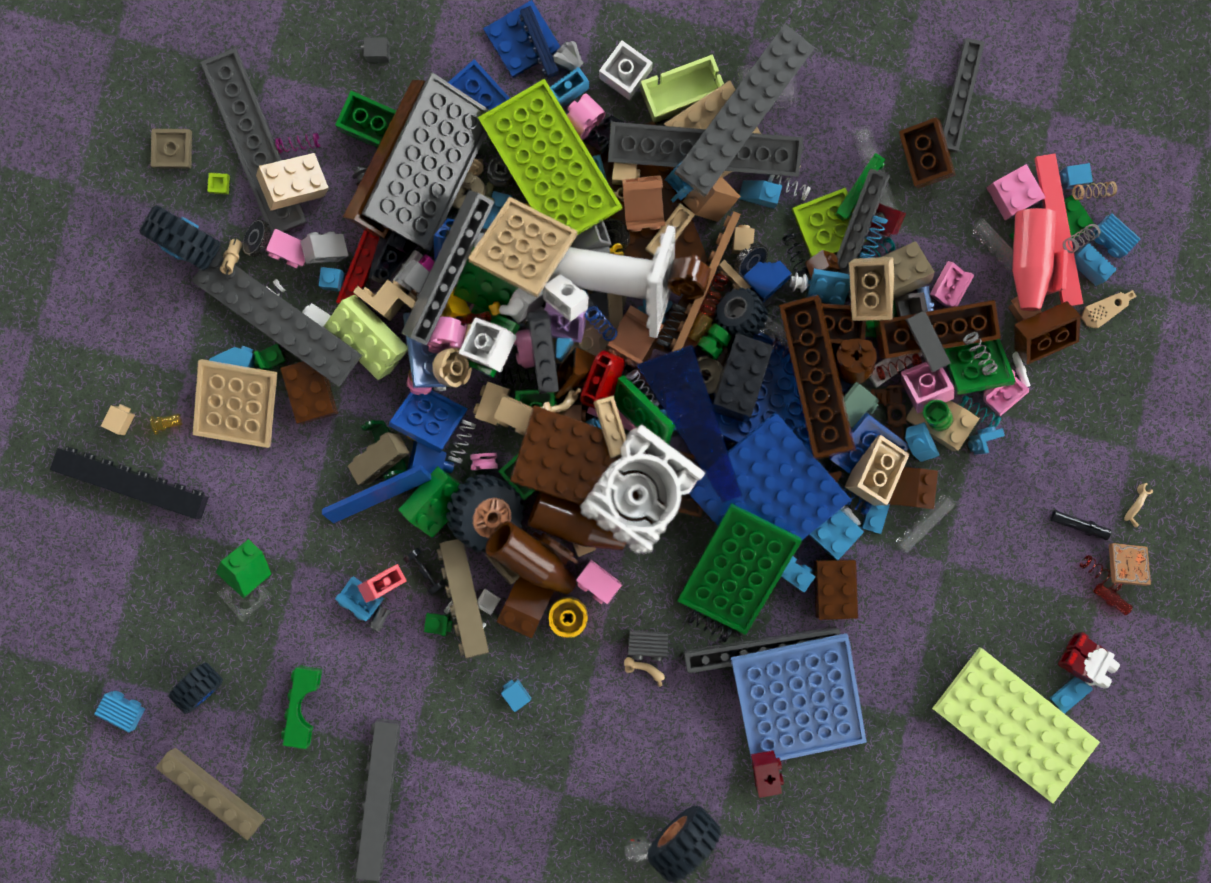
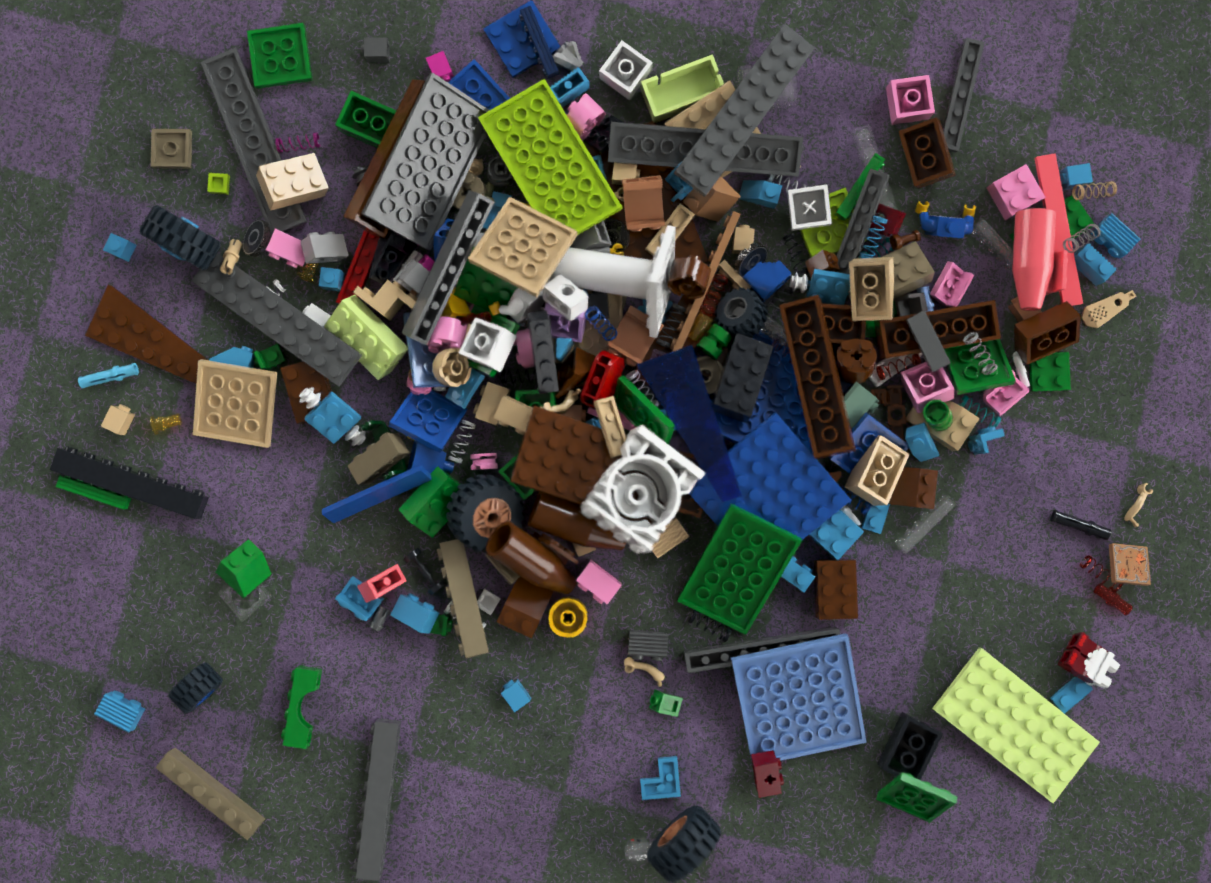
none -> green piece [56,475,131,510]
none -> medium azure pin [78,363,139,388]
none -> reddish brown wing [85,285,208,384]
none -> dark azure brick [103,233,136,262]
none -> green plate [247,23,313,89]
none -> clear yellow pin [297,263,319,283]
none -> dark azure plate [299,387,366,446]
none -> dark azure brick [390,593,439,634]
none -> dark pink brick [426,51,454,82]
none -> dark azure bracket [445,367,485,409]
none -> dark azure plate [640,756,681,800]
none -> green bracket [650,689,683,717]
none -> tan brick [652,517,689,559]
none -> white brick [787,185,832,231]
none -> green plate [876,773,957,823]
none -> black brick [877,712,943,780]
none -> bright pink brick [886,75,935,125]
none -> reddish brown piece [890,230,921,250]
none -> blue torso [915,201,976,238]
none -> green plate [1029,352,1071,392]

